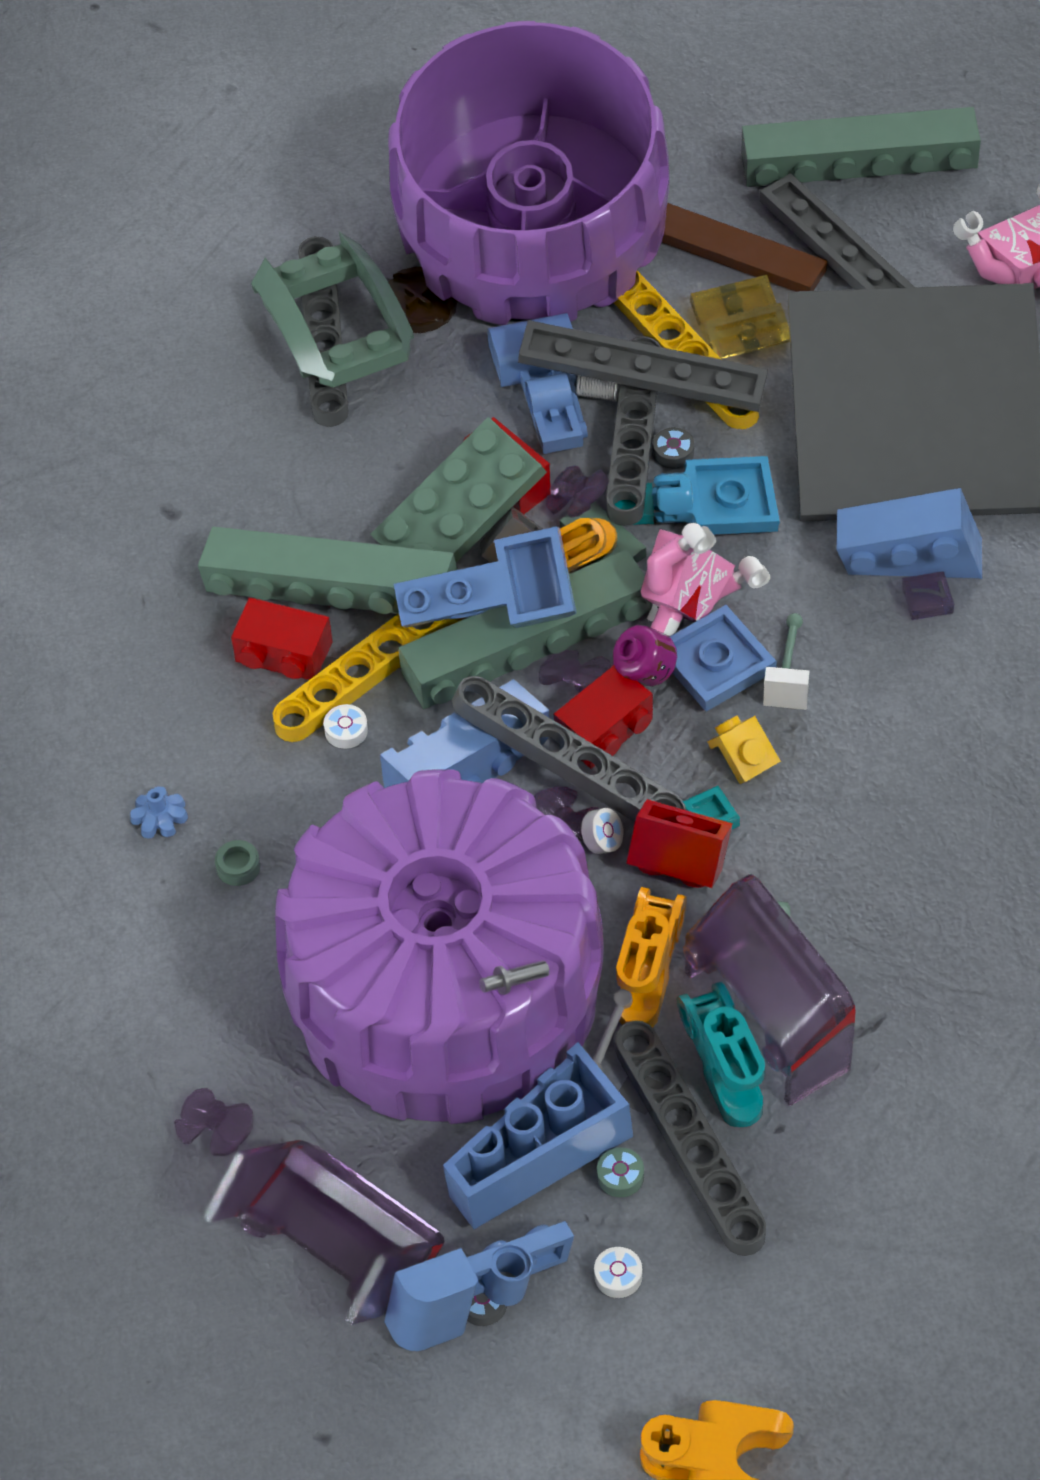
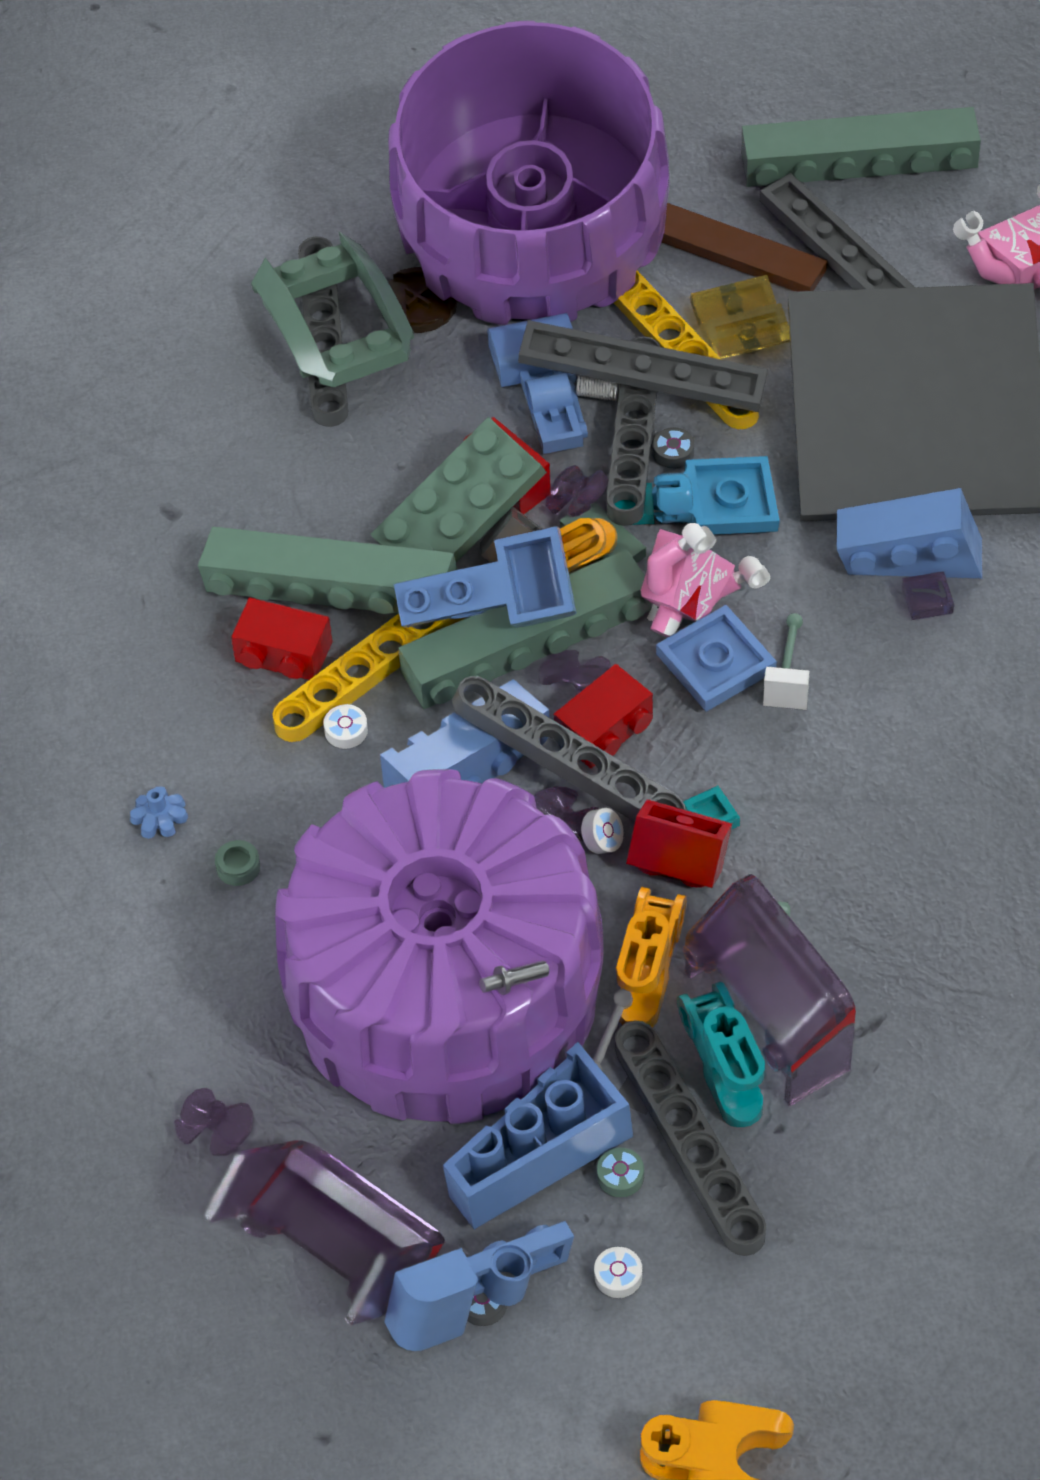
magenta head [613,625,677,687] -> none
yellow bracket [707,715,781,784] -> none

